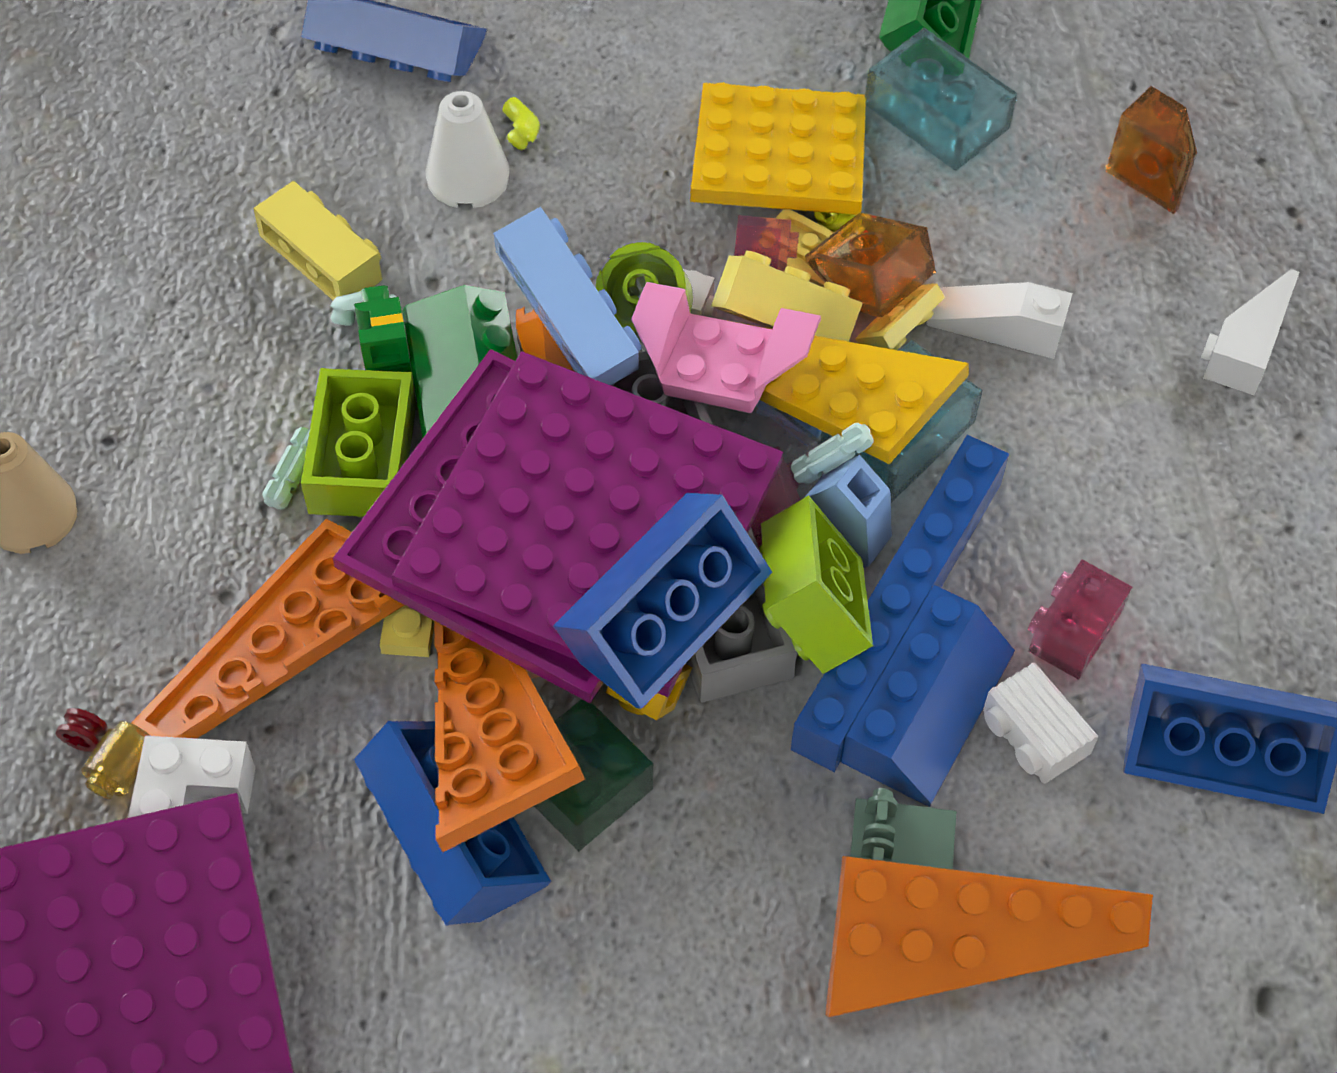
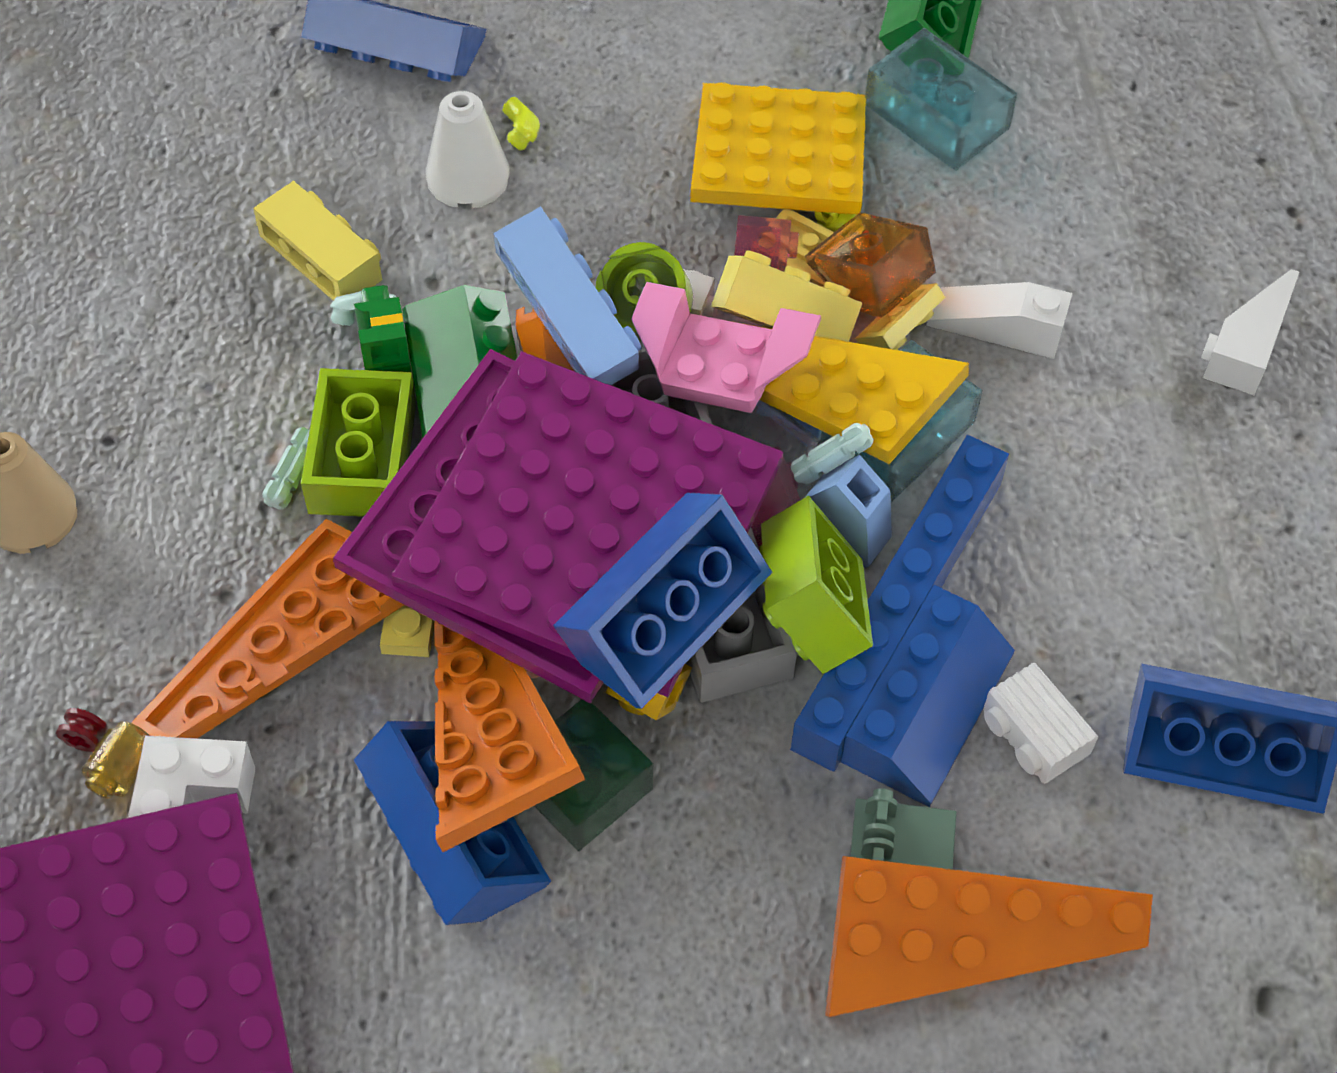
clear pink brick [1028,559,1133,680] -> none
clear orange slope [1105,86,1197,214] -> none

